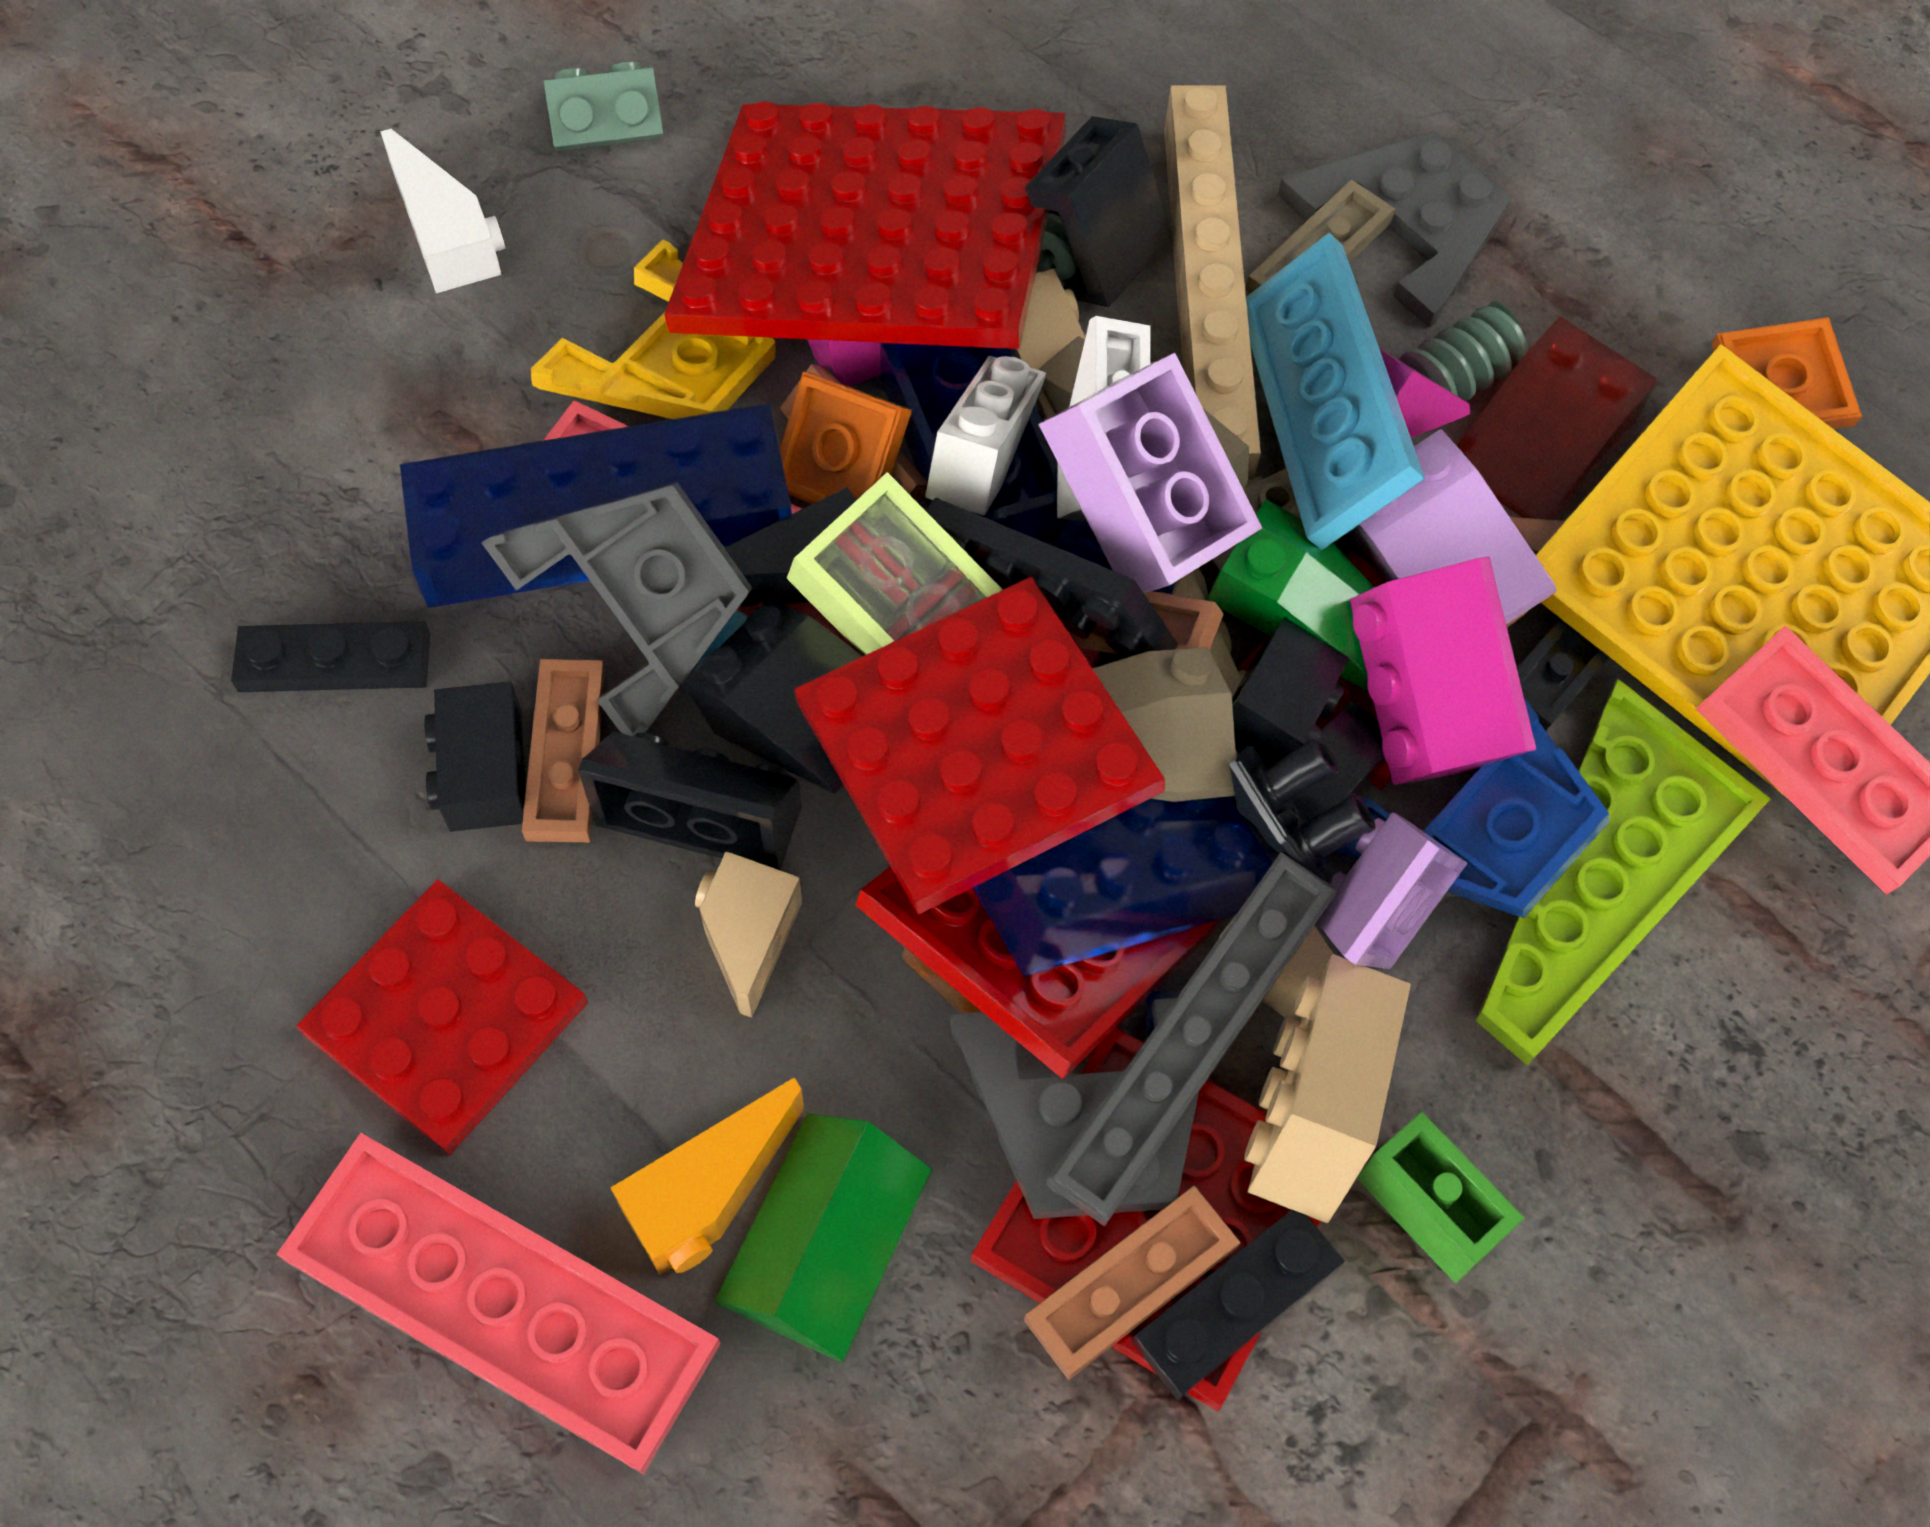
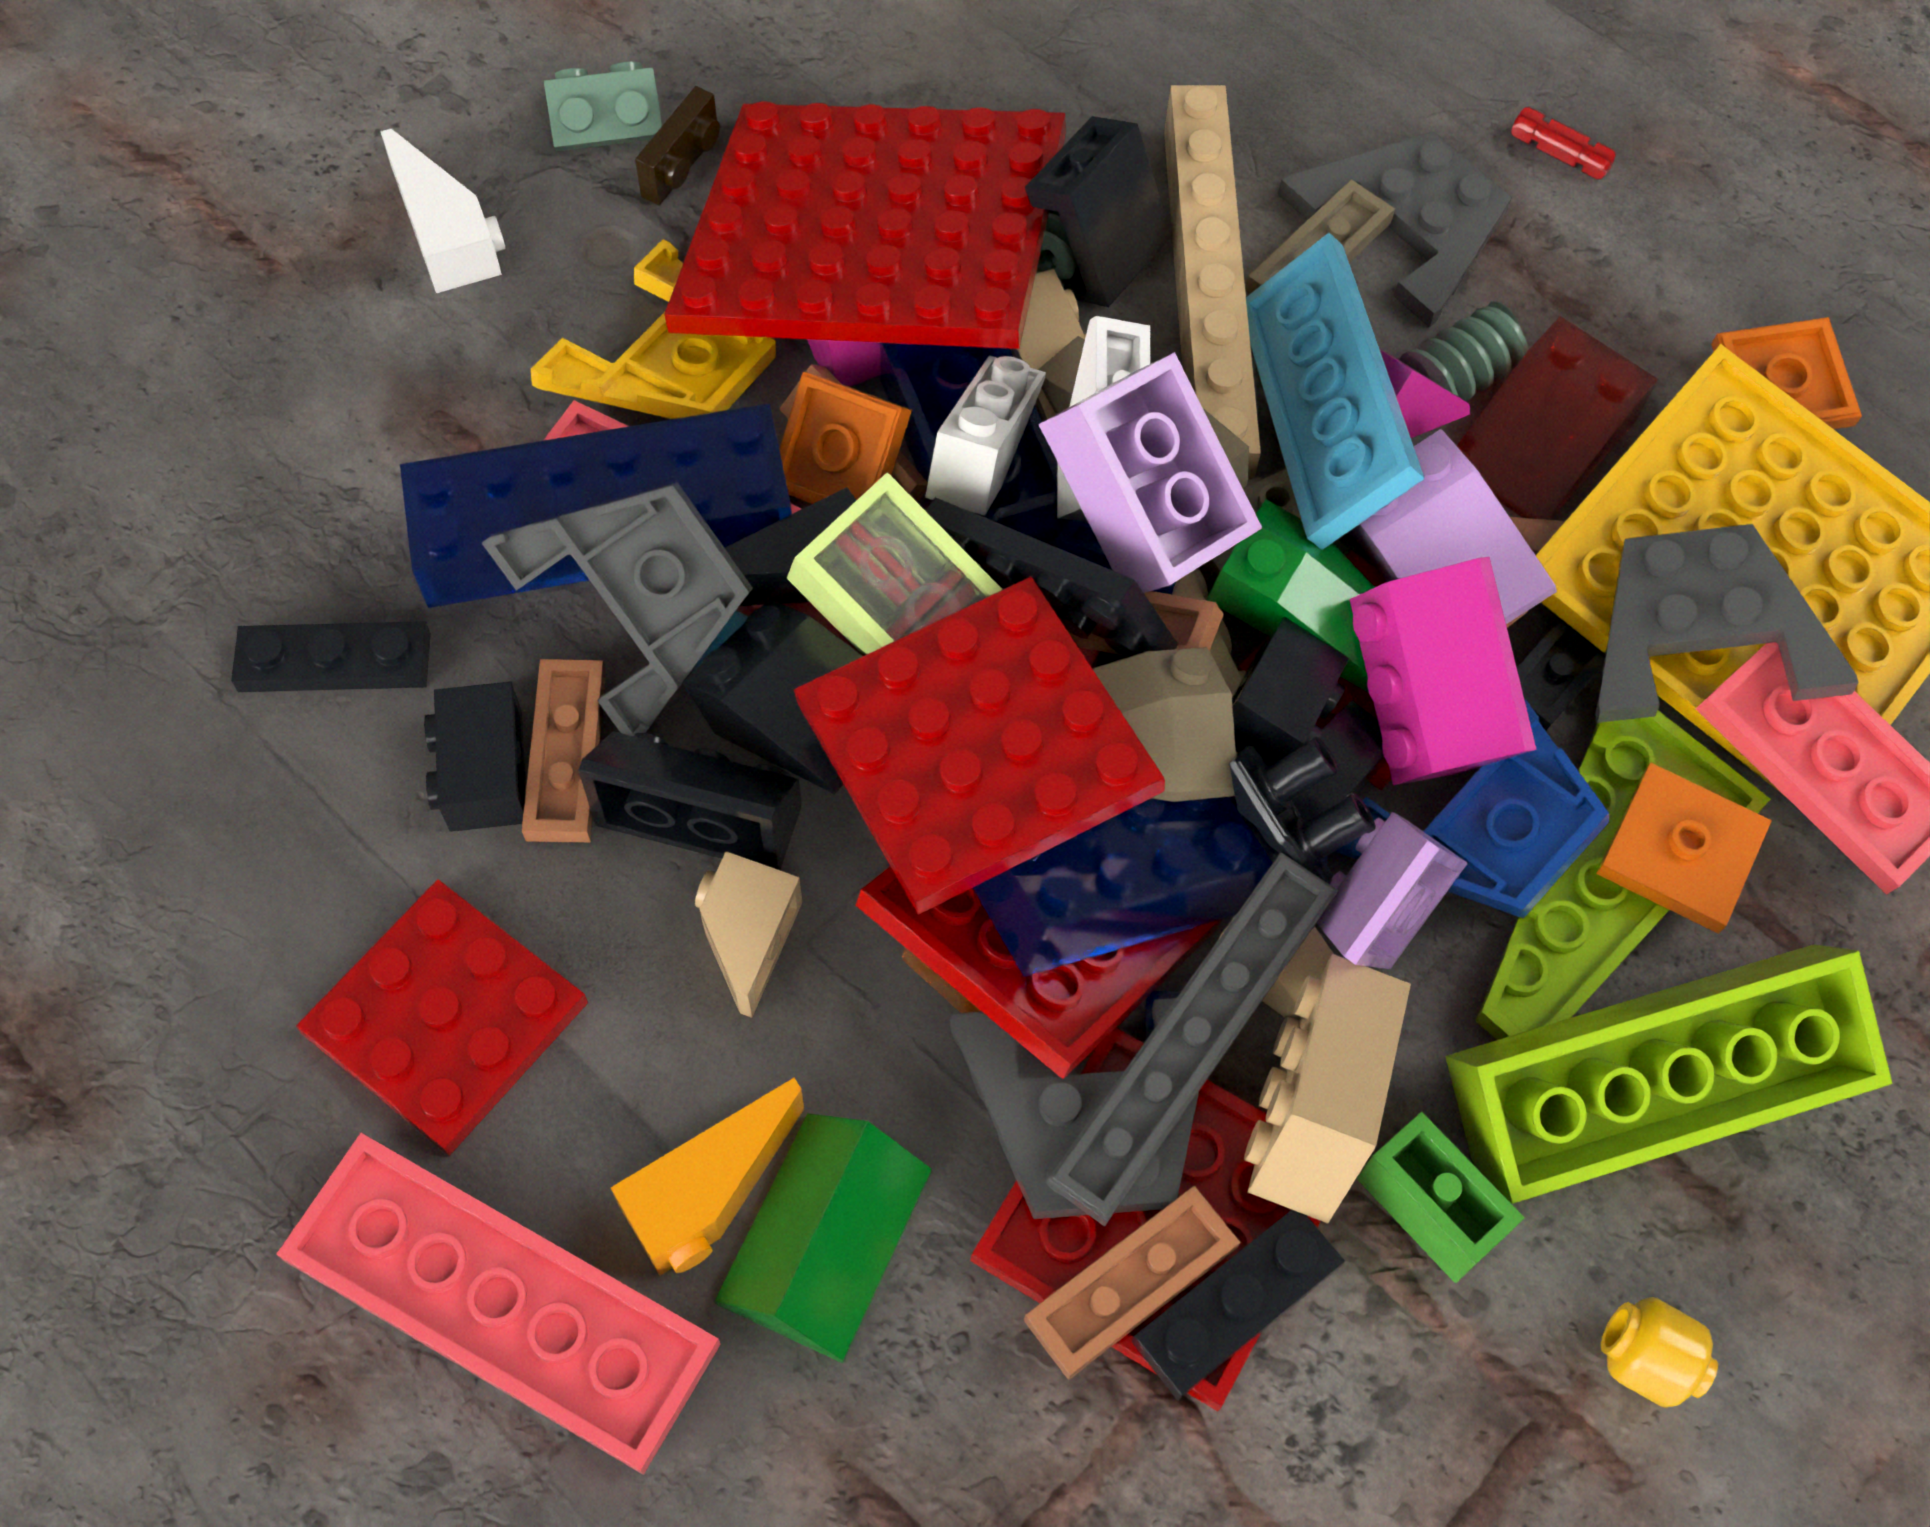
none -> dark brown plate [635,86,720,206]
none -> lime brick [1445,944,1893,1204]
none -> red axle [1511,107,1616,180]
none -> dark grey wing [1595,524,1858,723]
none -> orange plate [1596,762,1772,934]
none -> yellow head [1601,1297,1718,1408]

